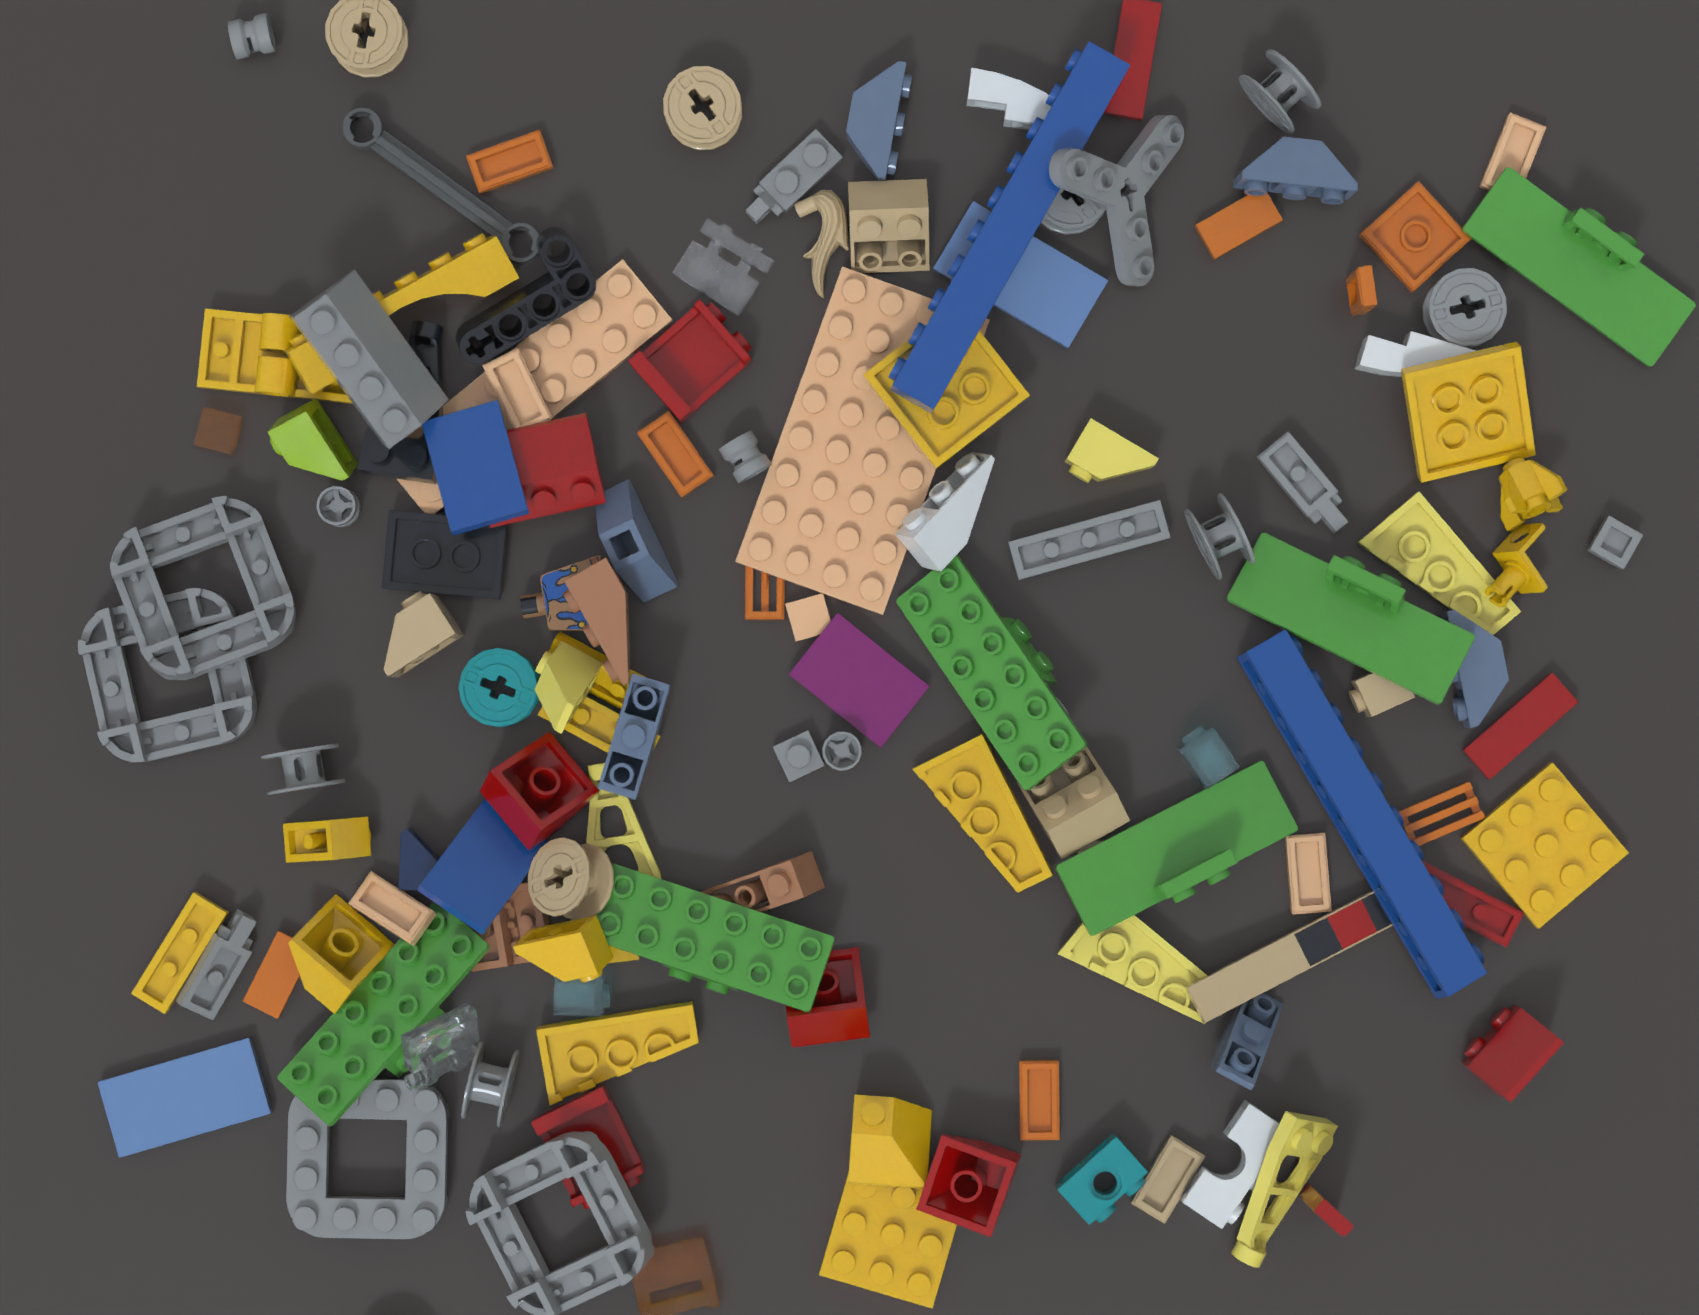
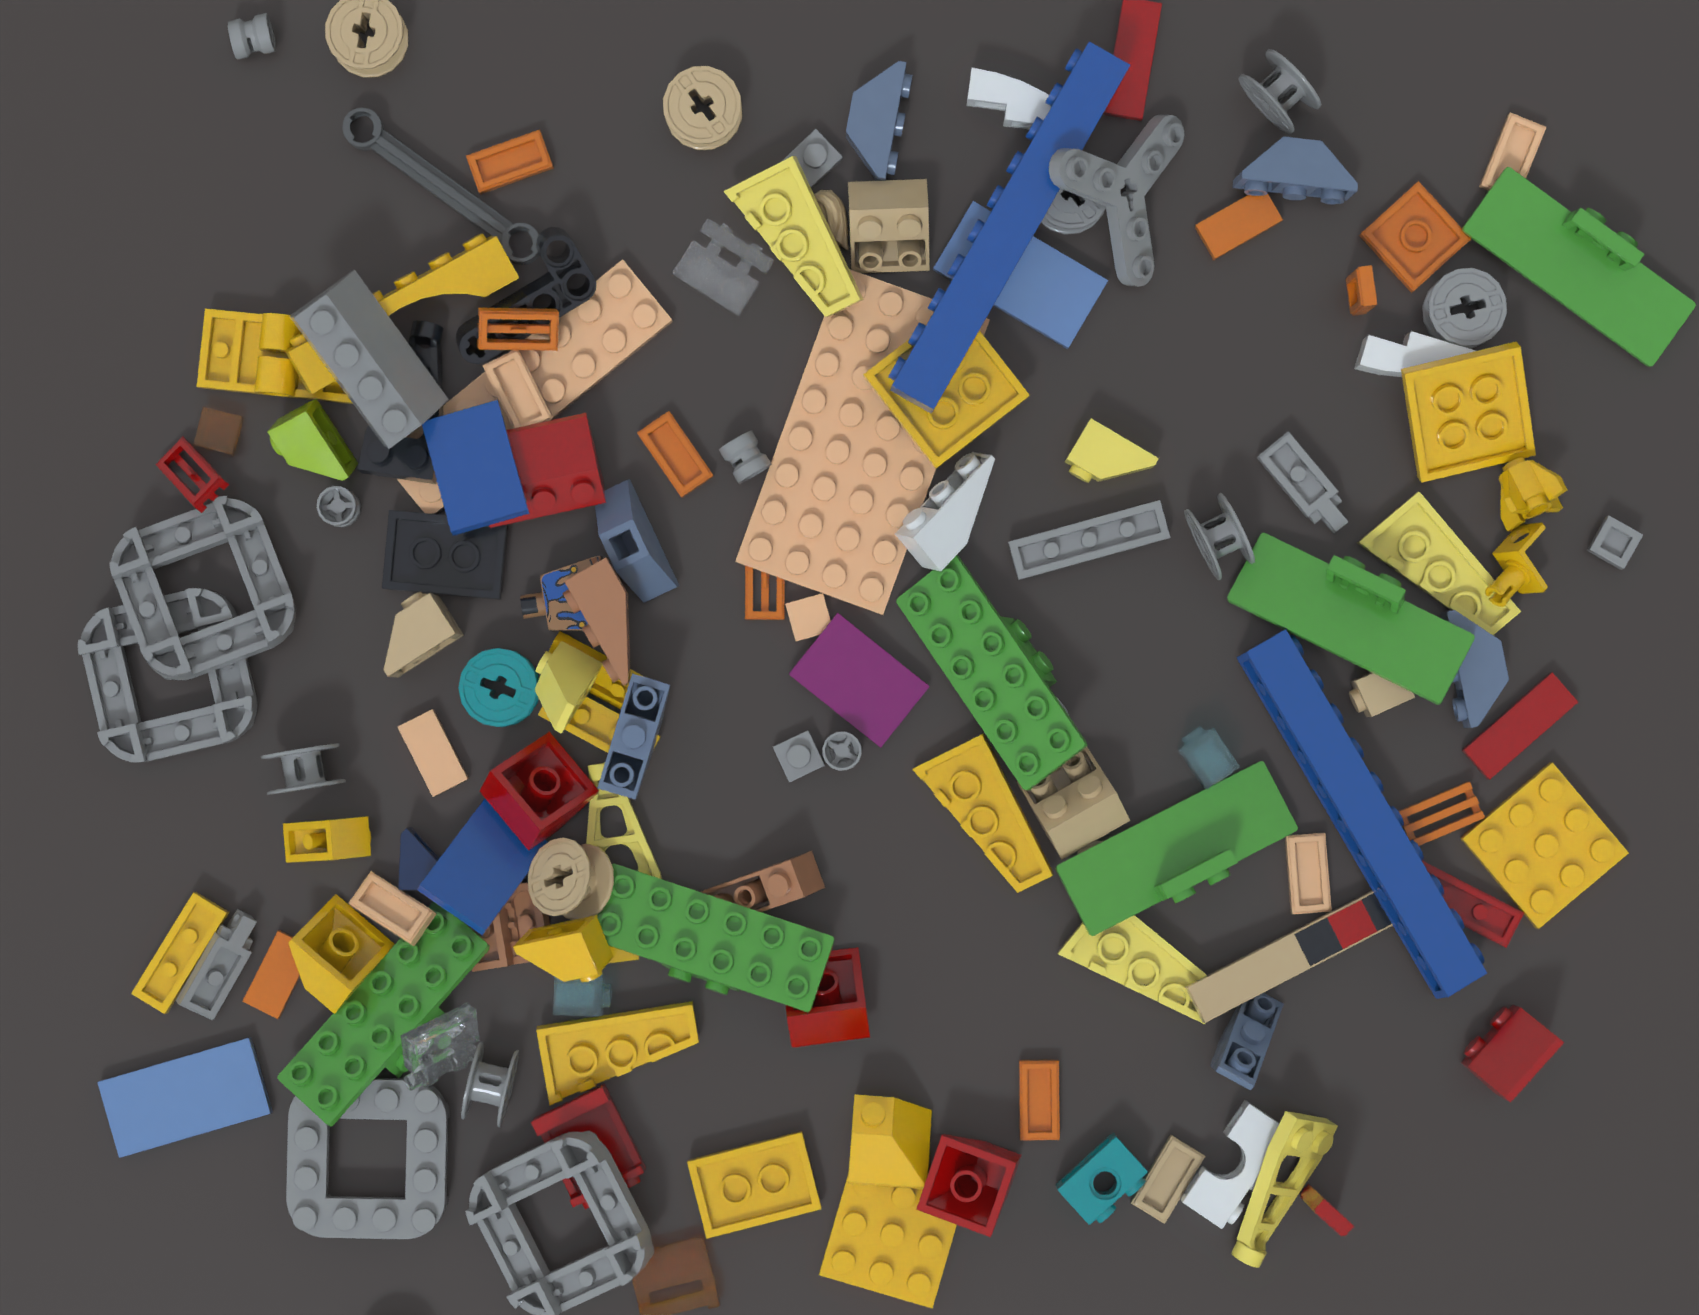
red panel [628,299,752,423] -> none
none -> red tile [156,437,229,513]
none -> light nougat tile [398,709,469,797]
none -> orange tile [477,308,559,351]
none -> yellow plate [687,1131,822,1239]
none -> light yellow wing [724,156,864,317]

